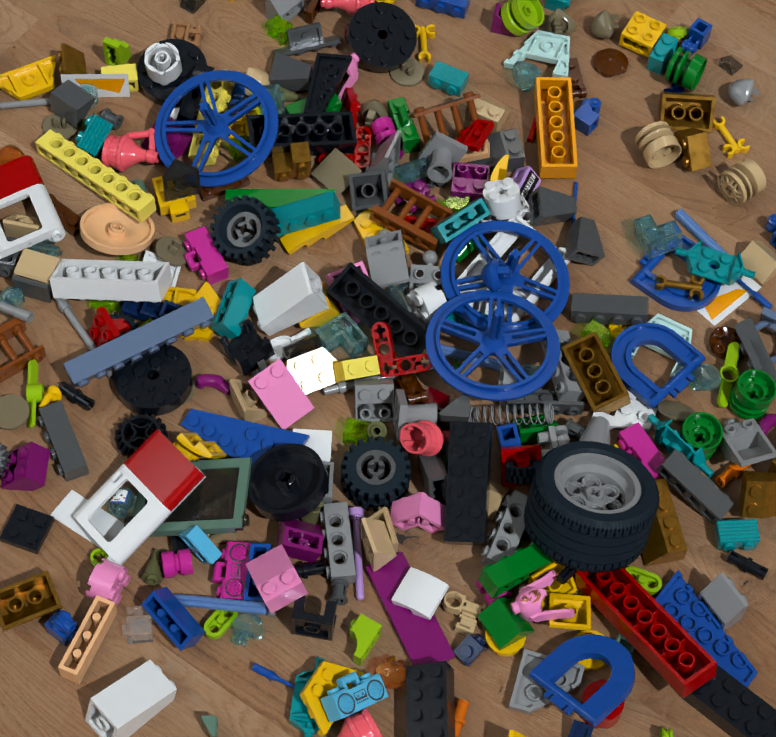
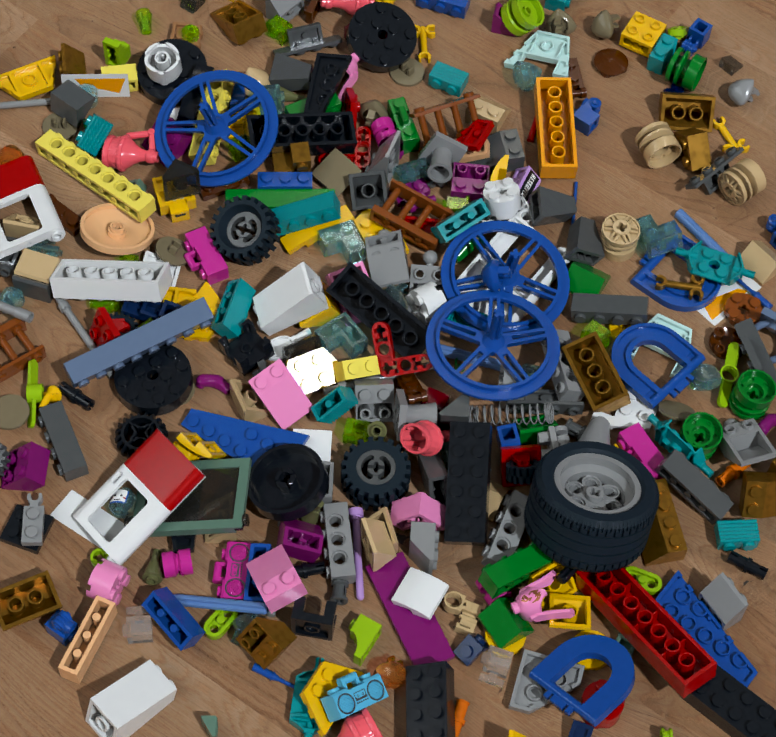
dark grey bush [101,108,124,130] -> none
medium azure slope [179,525,222,564] -> none
none -> light grey plate [21,493,45,546]
none -> clear neon green cone [135,8,152,35]
none -> clear neon green tile [182,24,200,43]
none -> pearl gold slope [210,0,268,45]
none -> pearl gold slope [236,617,297,670]
none -> blue brick [258,172,312,189]
none -> teal brick [311,385,358,424]
none -> clear light blue brick [318,220,366,264]
none -> light grey slope [409,521,439,575]
none -> clear brick [479,645,514,688]
none -> green slope [568,261,611,294]
none -> tan wheel [600,213,640,262]
none -> dark grey bracket [685,146,744,195]
none -> dark orange plate [724,292,762,326]

